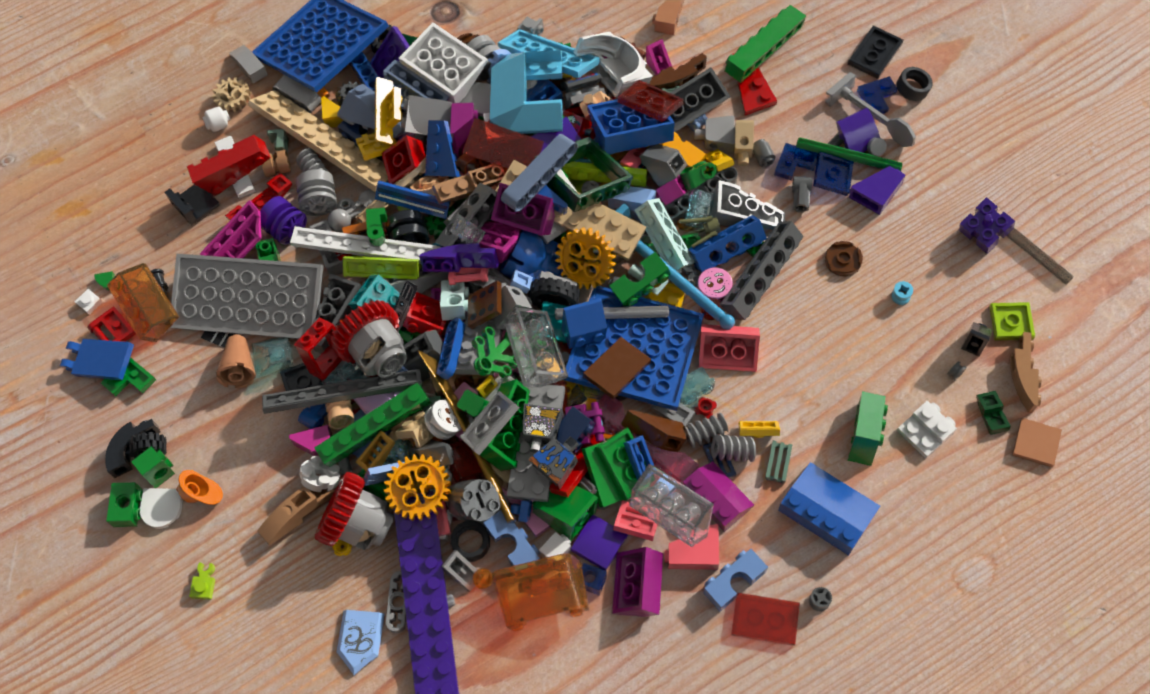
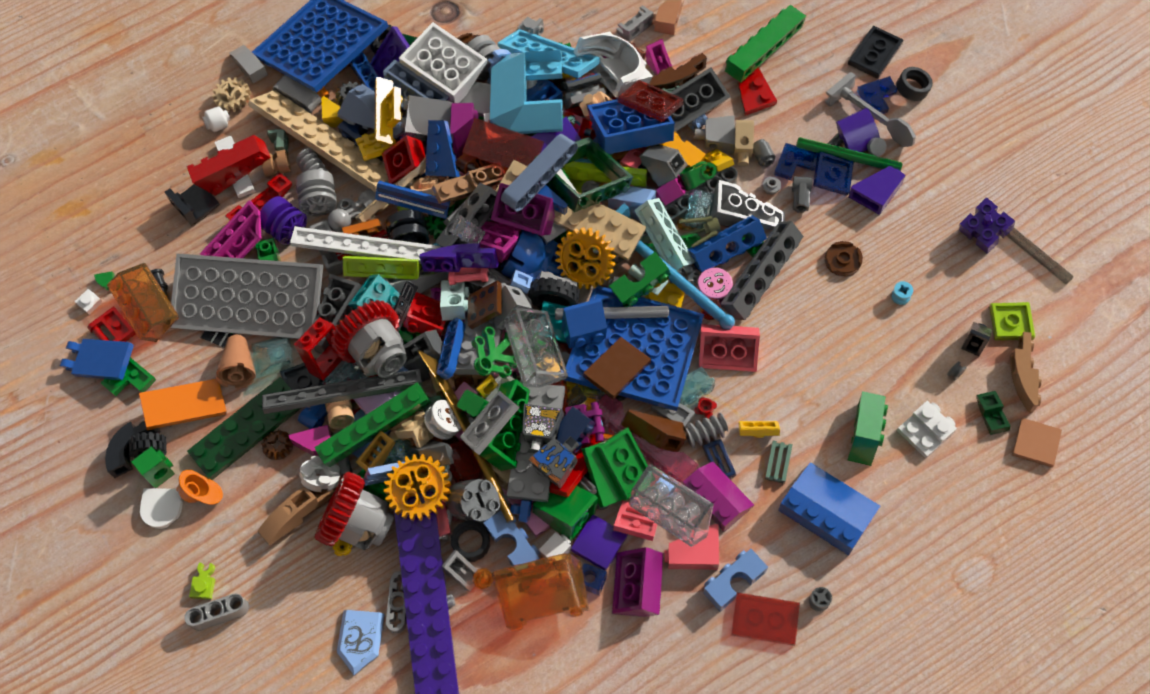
green brick [106,482,143,527] -> none
green leg [366,208,387,246] -> none
blue tile [624,435,657,481] -> none
light grey piece [711,434,756,462] -> none
none -> orange tile [139,379,227,430]
none -> light grey beam [184,594,249,631]
none -> dark green plate [187,377,301,480]
none -> reddish brown gear [261,429,293,460]
none -> light grey hinge [616,5,654,42]
none -> light grey plate [763,177,781,195]

